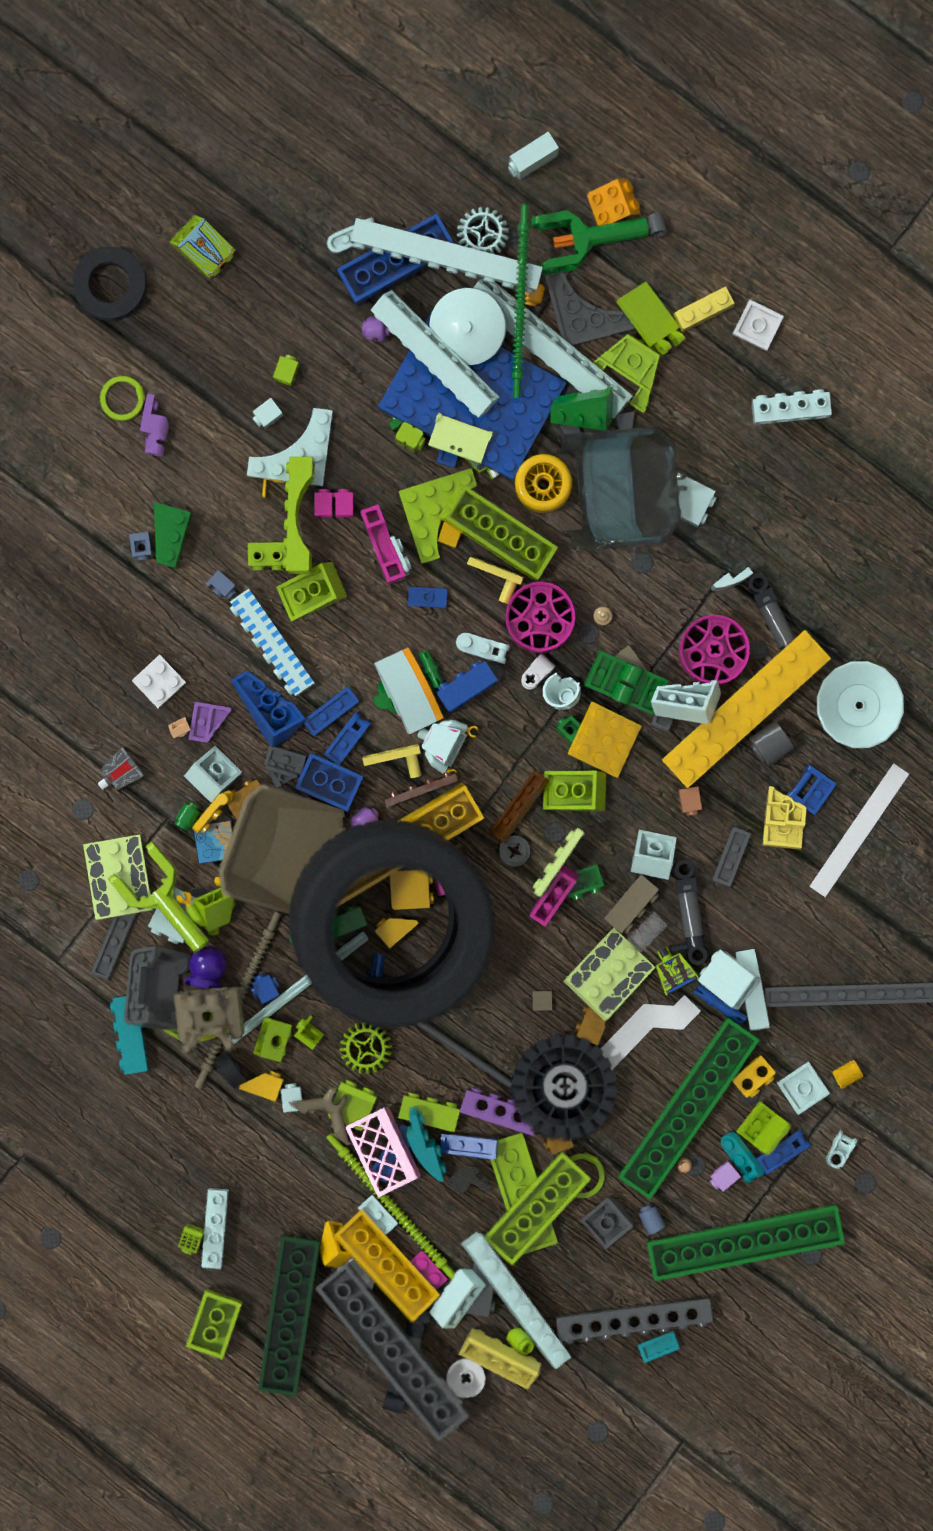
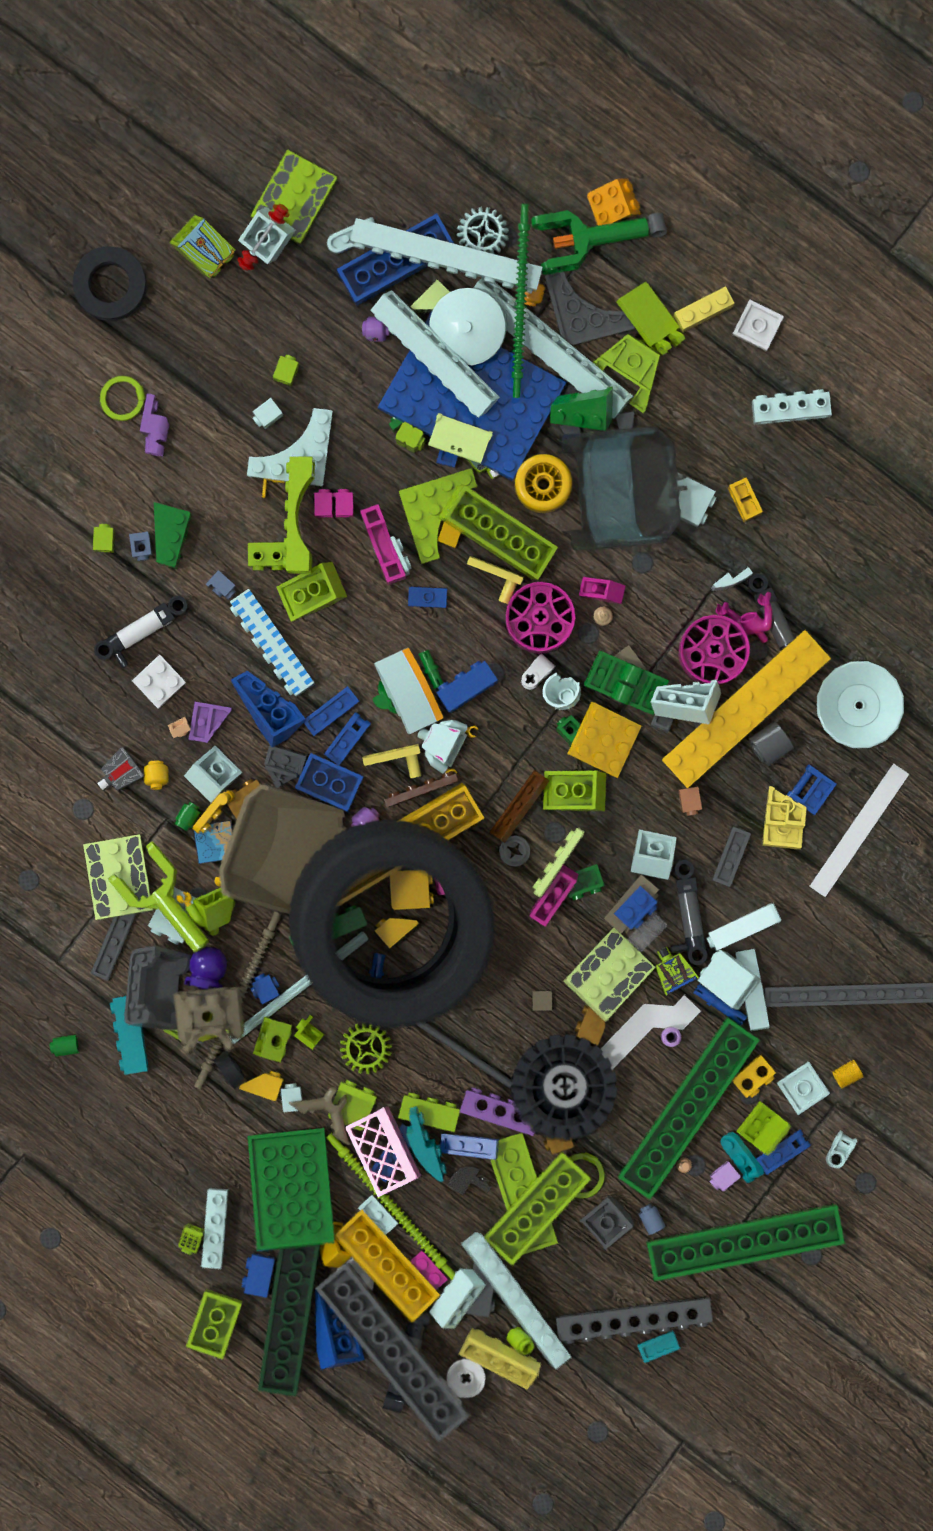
light aqua plate [456,633,510,664] -> none
light aqua brick [508,132,559,180] -> none
none -> green brick [50,1034,79,1057]
none -> lime brick [93,524,115,553]
none -> piece [94,596,189,668]
none -> yellow head [143,761,169,790]
none -> light aqua brick [237,204,296,270]
none -> blue brick [242,1253,275,1298]
none -> green plate [248,1128,335,1251]
none -> lime plate [251,150,338,245]
none -> blue wedge [315,1289,364,1370]
none -> yellowish green slope [410,280,450,312]
none -> dark pink slope [579,577,626,604]
none -> blue bracket [614,886,658,930]
none -> lavender brick [661,1027,681,1047]
none -> light aqua slope [706,903,781,950]
none -> dark pink piece [716,592,772,643]
none -> yellow brick [728,477,763,522]

